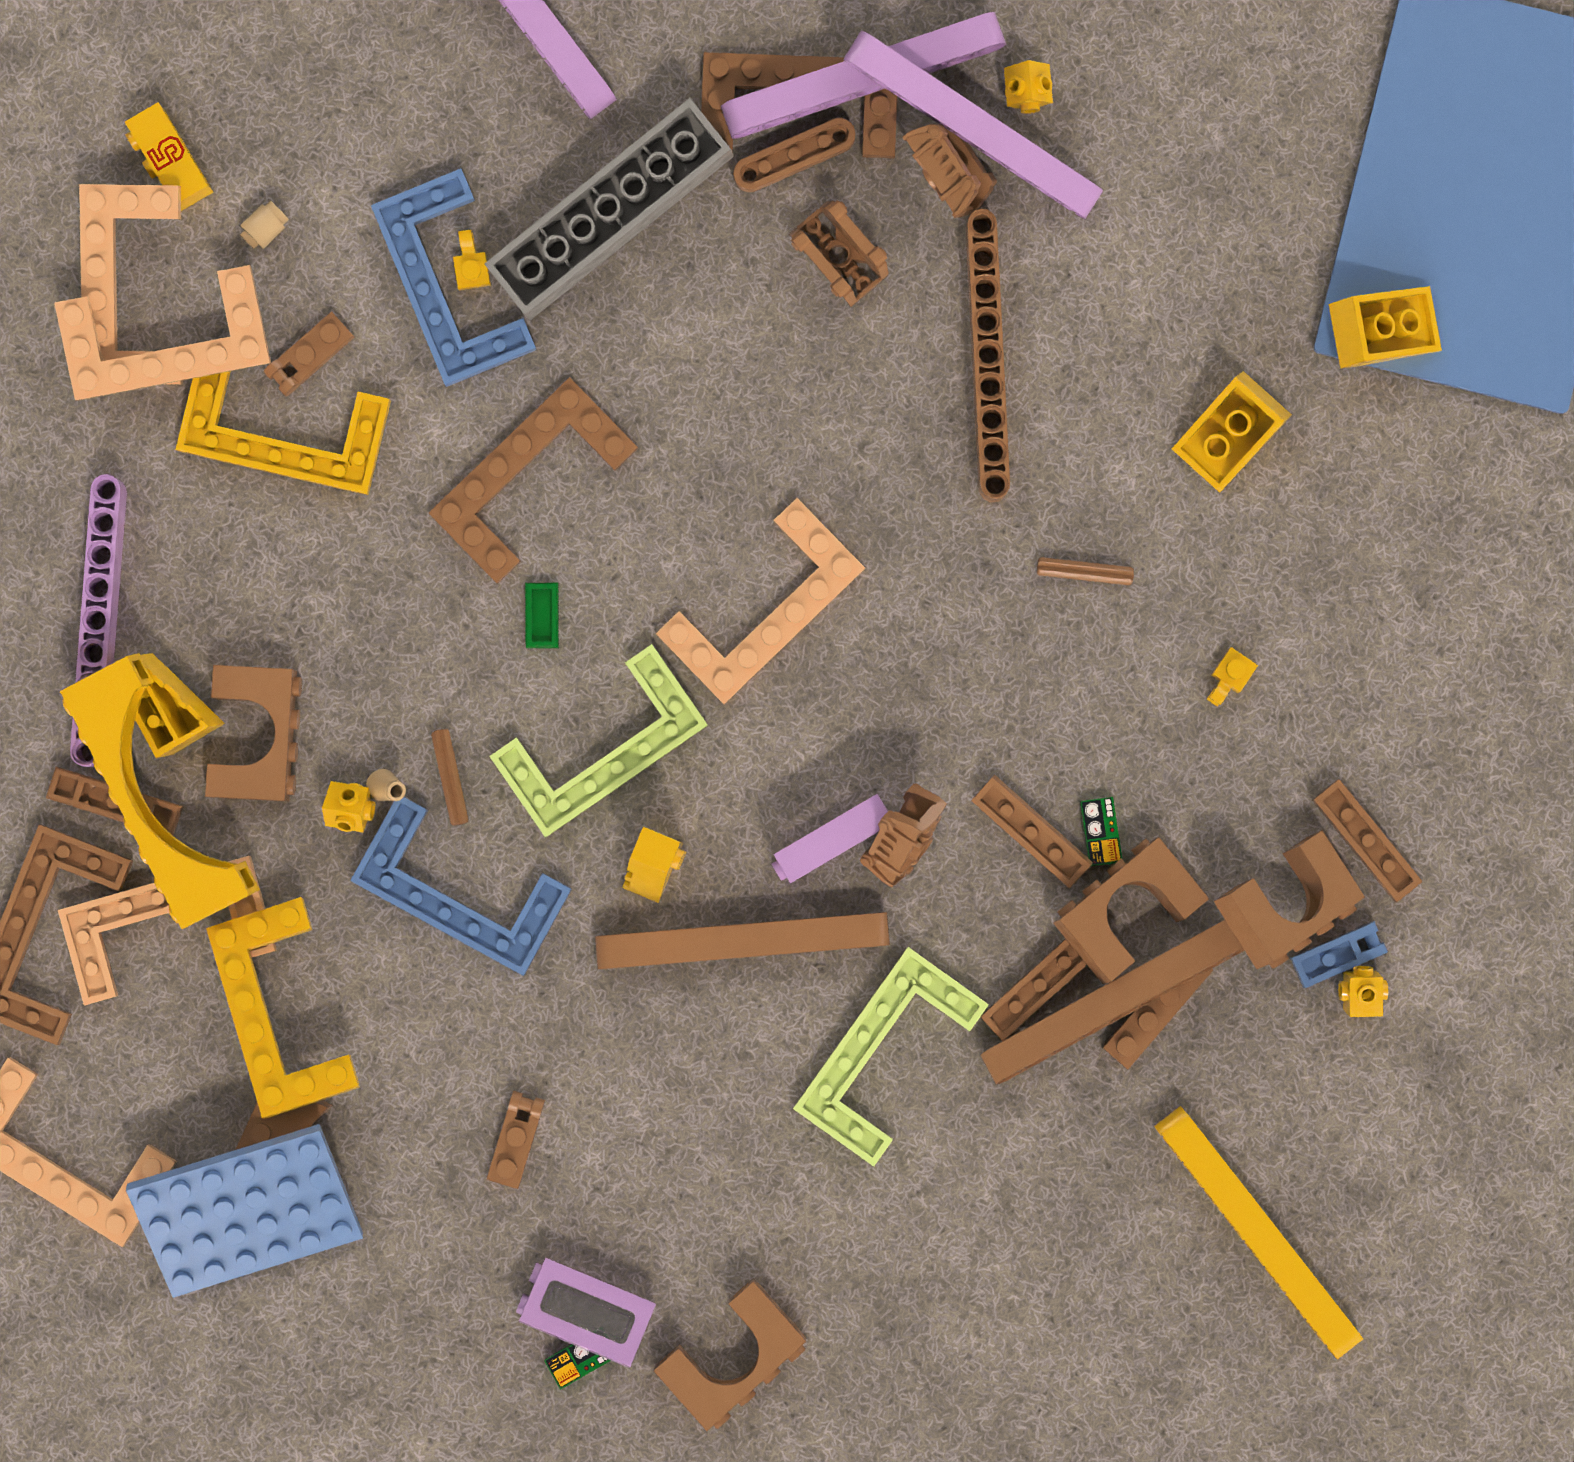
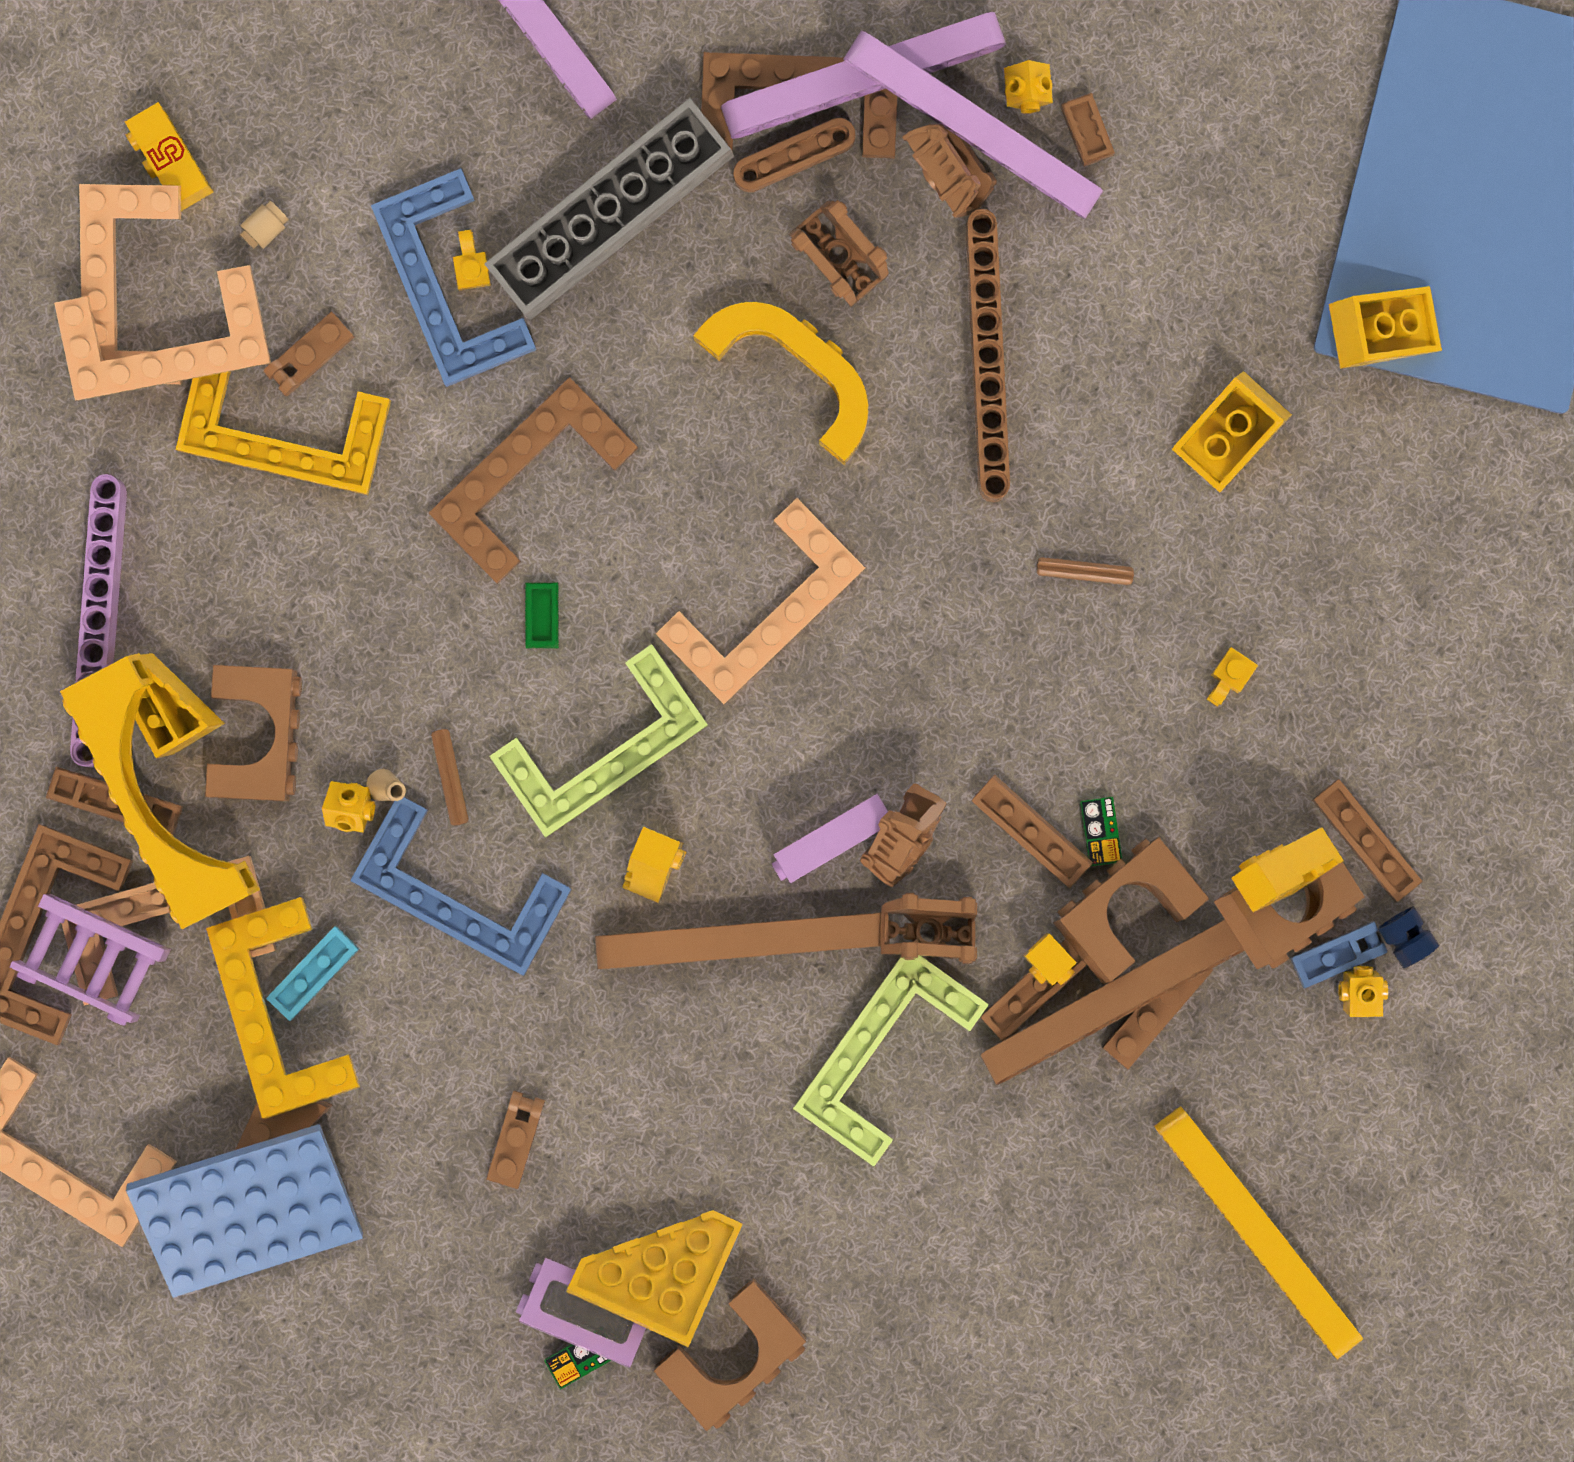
none -> lavender fence [10,894,171,1026]
none -> medium azure plate [266,926,360,1021]
none -> yellow plate [566,1210,743,1347]
none -> yellow arch [693,302,868,465]
none -> medium nougat piece [880,893,977,964]
none -> yellow brick [1023,933,1077,986]
none -> medium nougat plate [1060,93,1115,167]
none -> yellow wedge [1231,827,1344,912]
none -> dark blue wheel [1378,906,1440,968]

